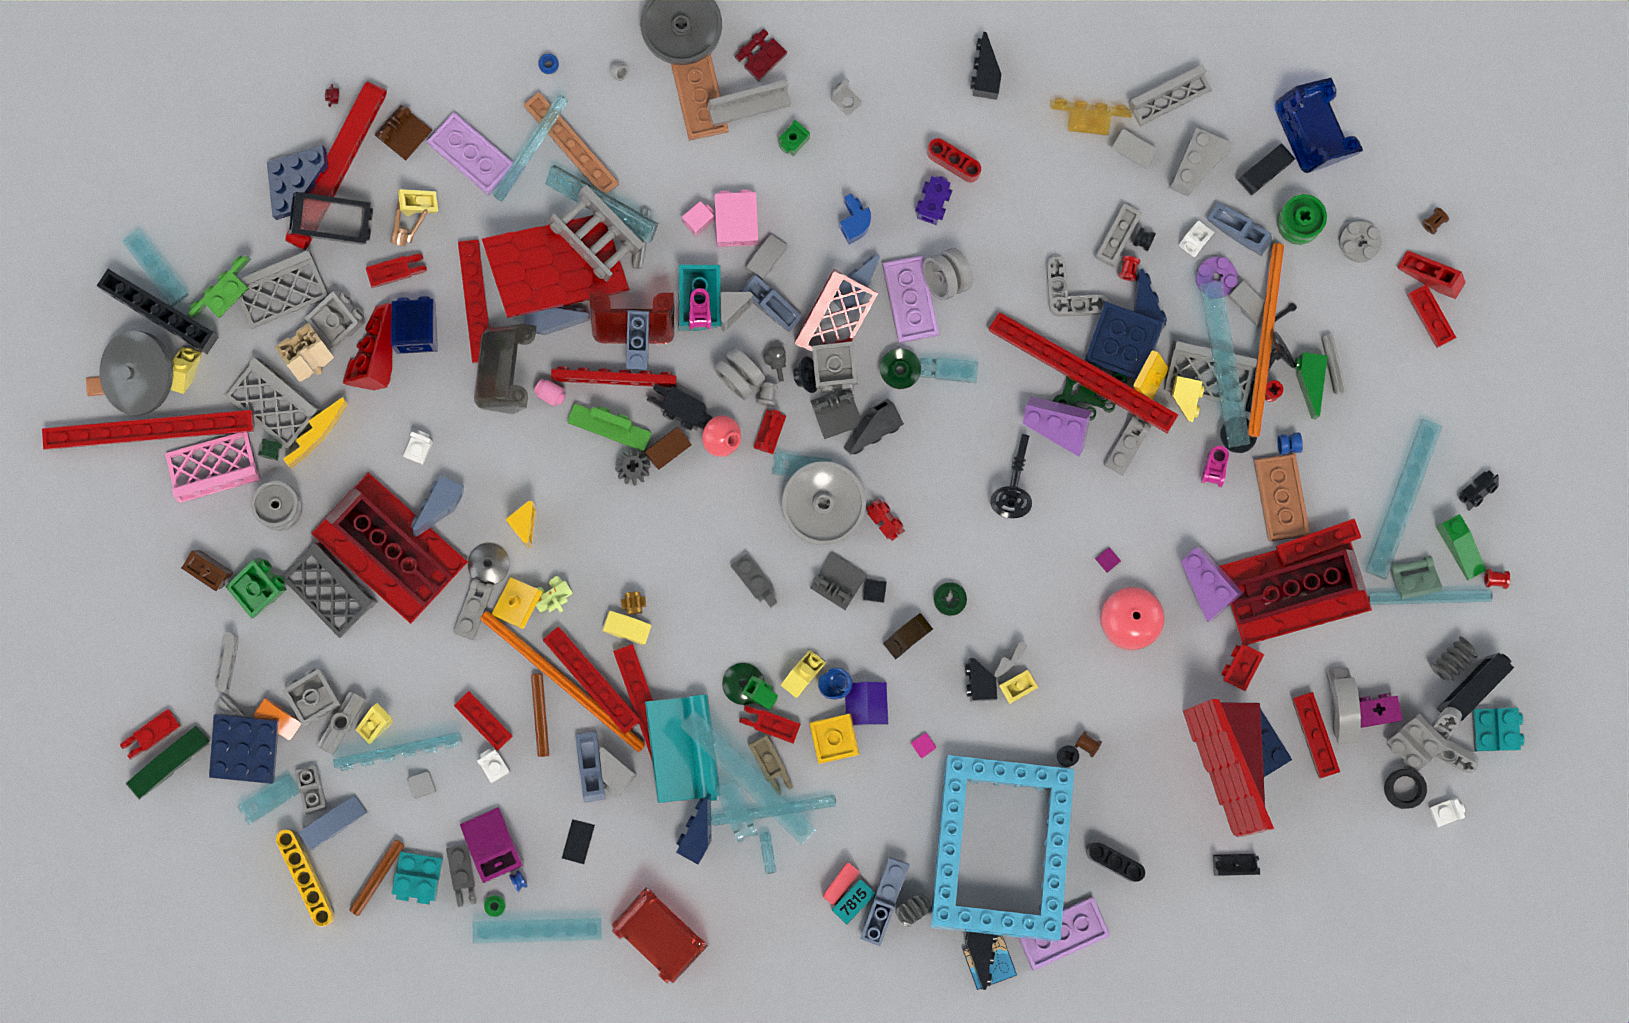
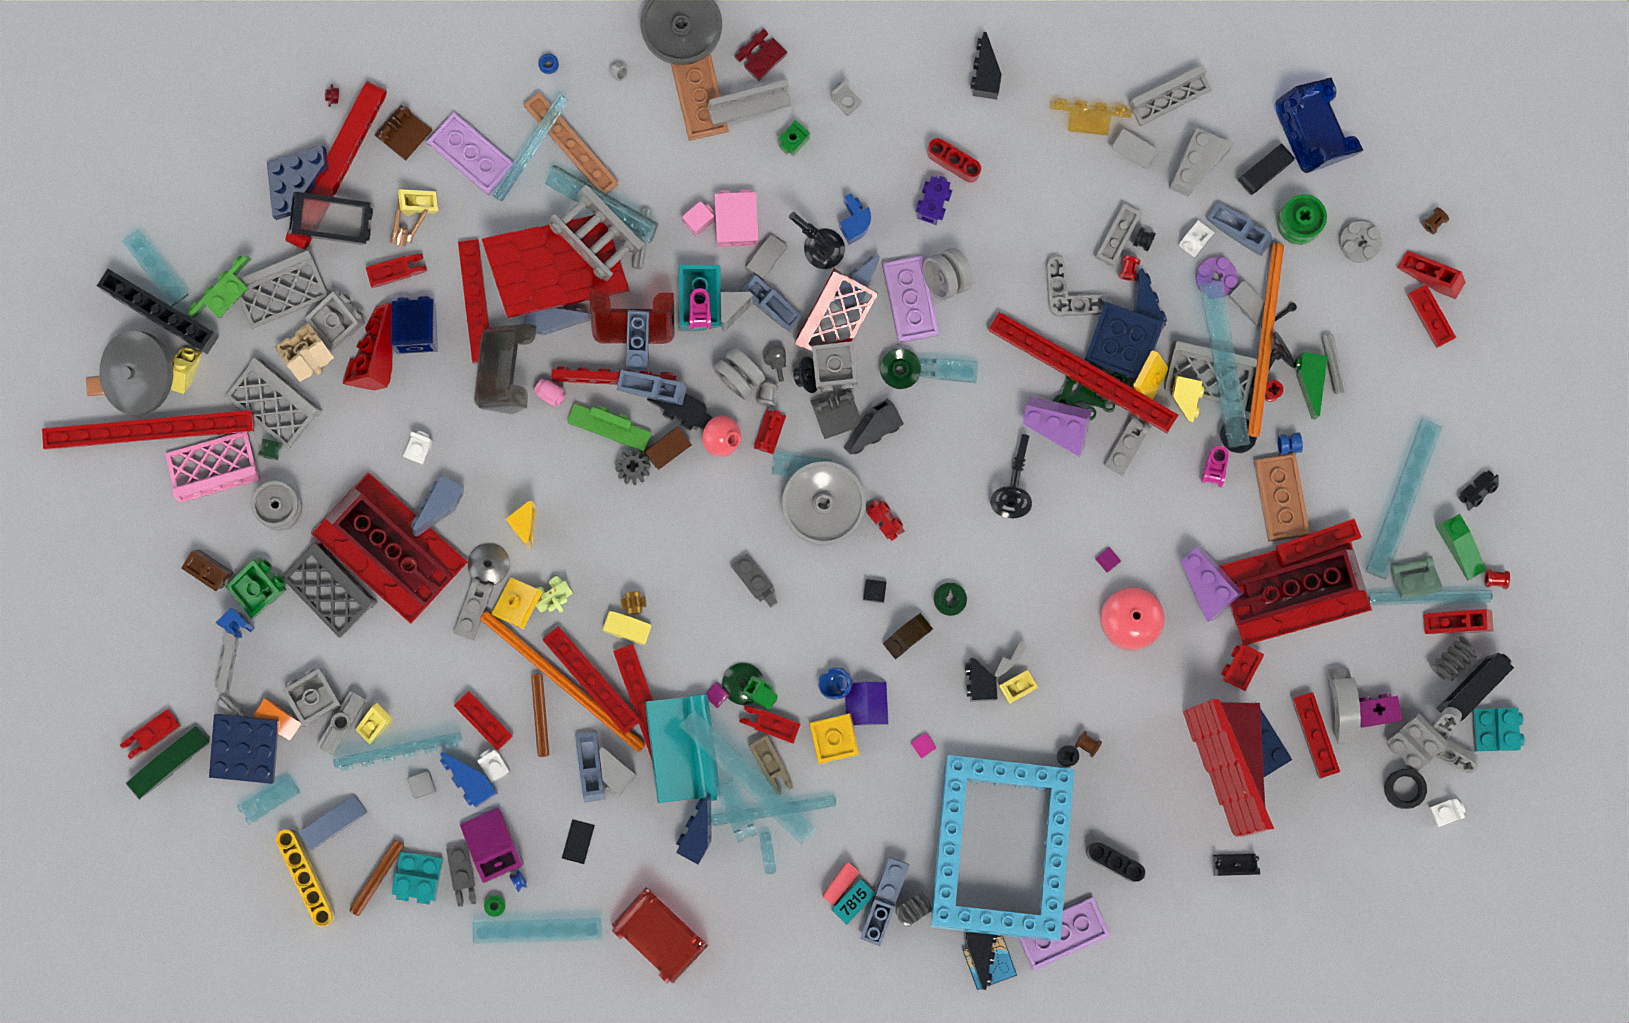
yellow slope [283,397,348,469] -> none
light grey slope [295,765,327,815] -> none
light yellow slope [781,650,826,698] -> none
dark grey hinge [810,553,867,610] -> none
none -> blue hinge [215,608,255,638]
none -> blue slope [440,752,498,808]
none -> sand blue slope [616,370,687,405]
none -> magenta piece [706,682,730,708]
none -> black dish [789,212,845,269]
none -> red slope [1424,609,1494,634]

